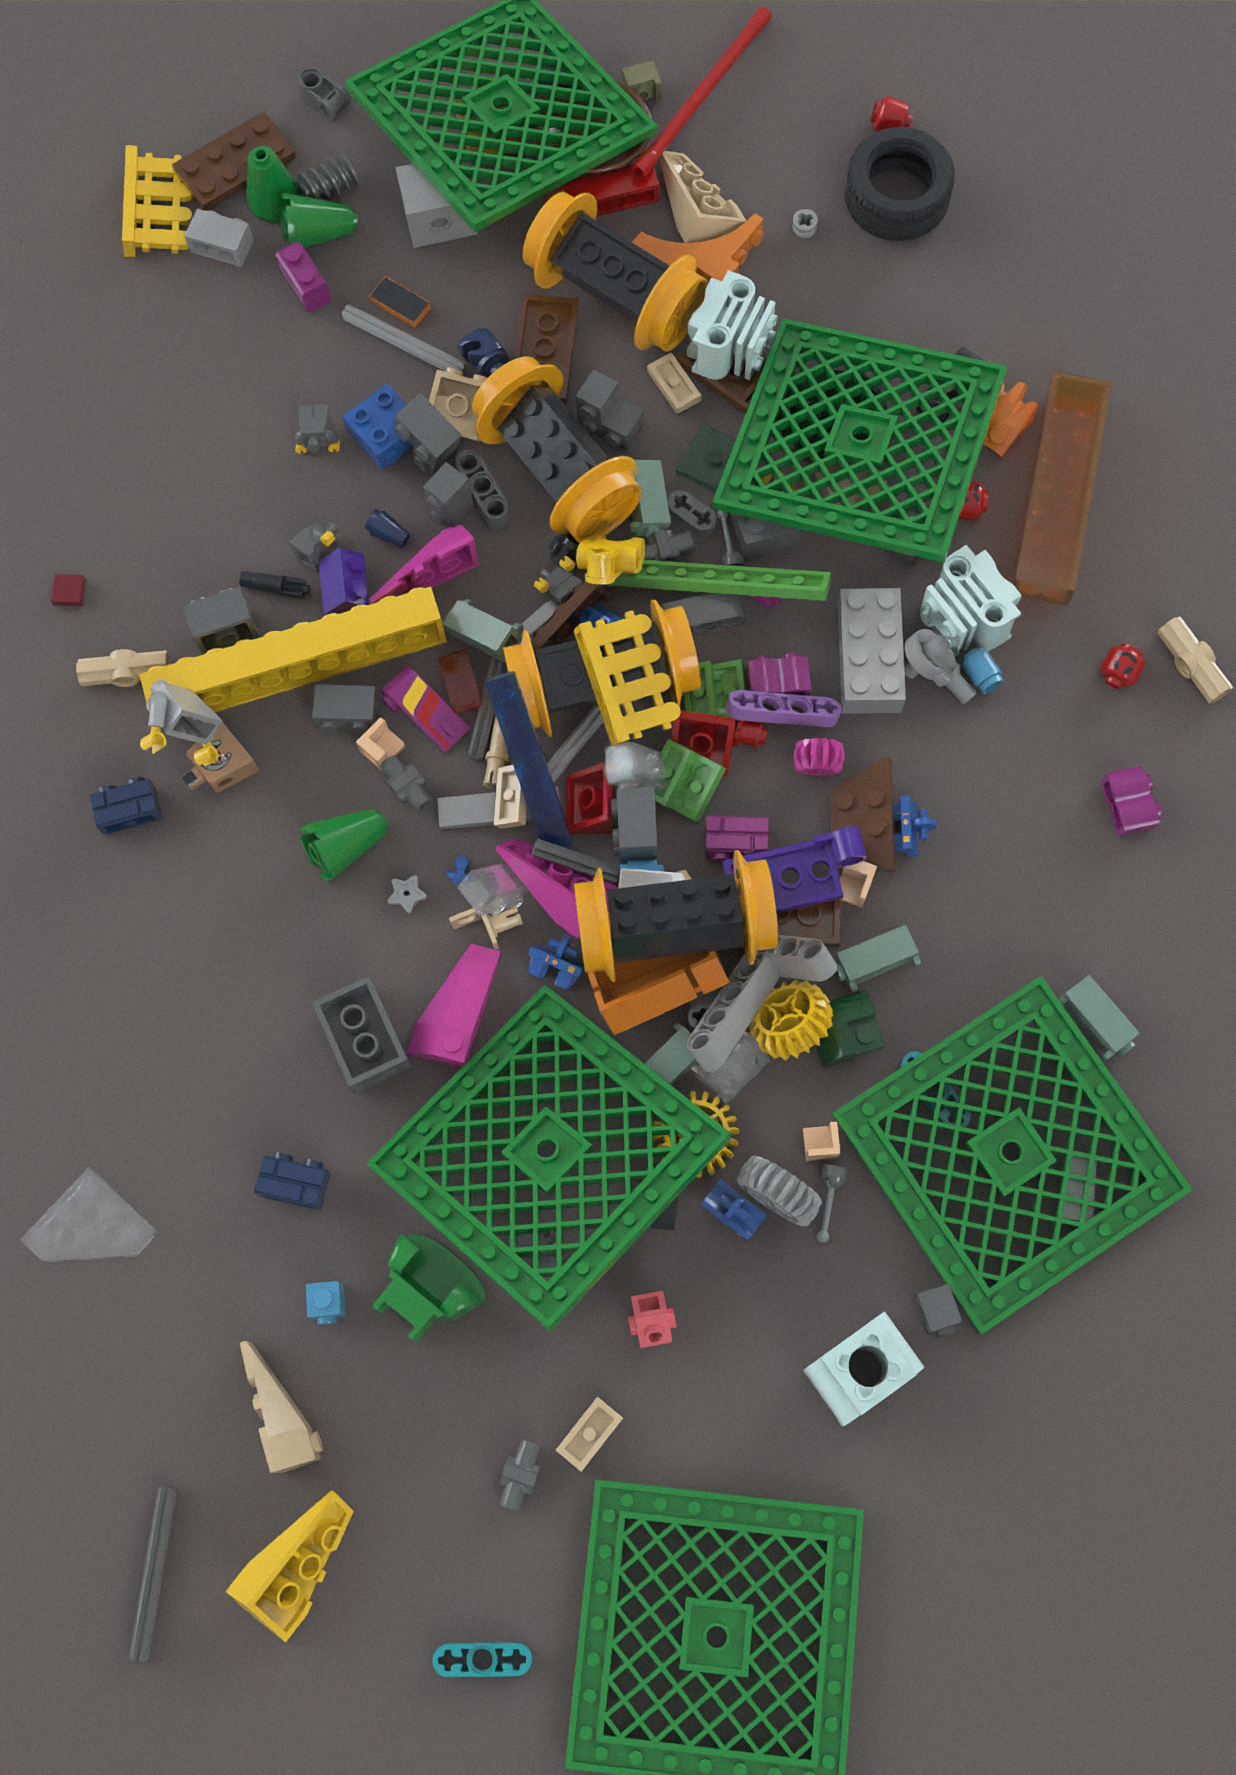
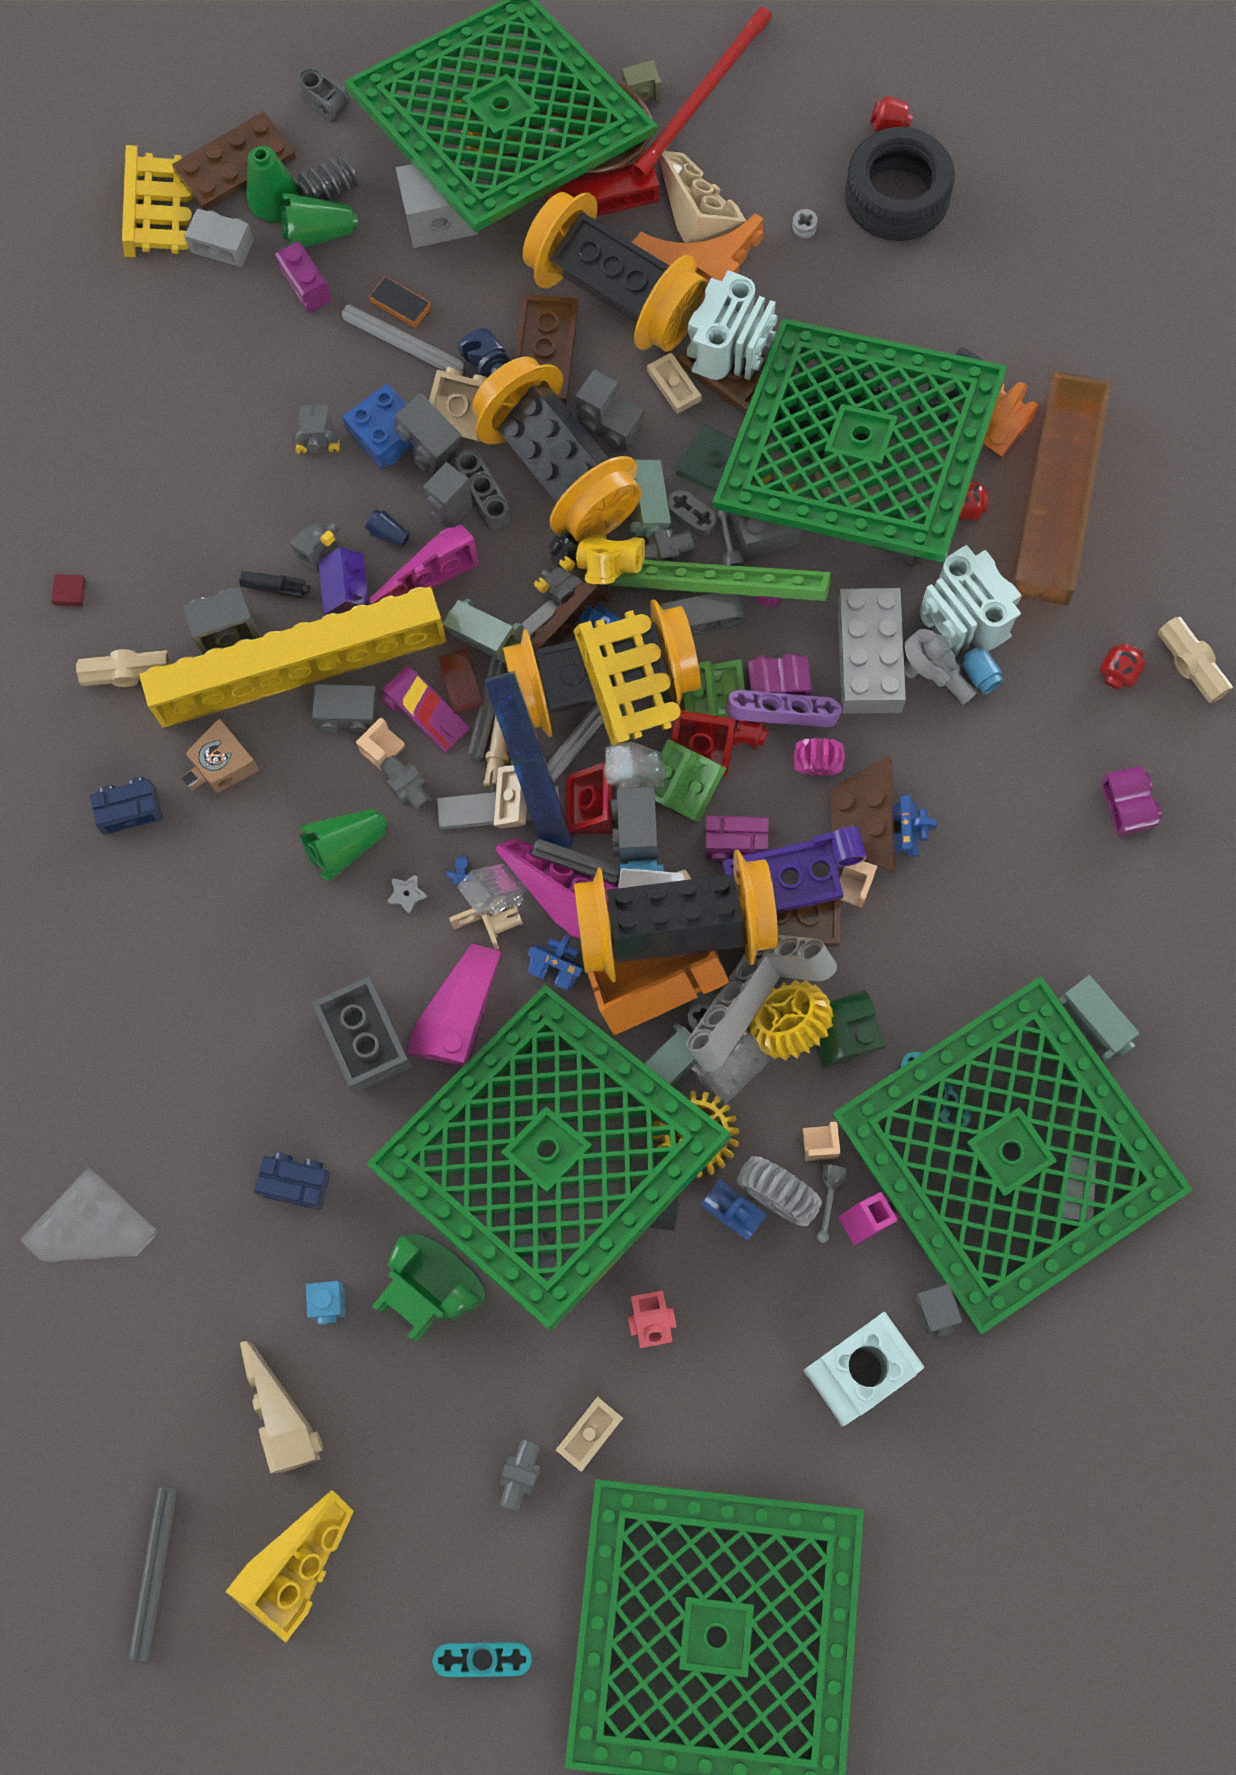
light grey torso [140,680,222,766] -> none
sand green brick [835,925,921,993] -> none
none -> dark pink brick [838,1192,899,1246]

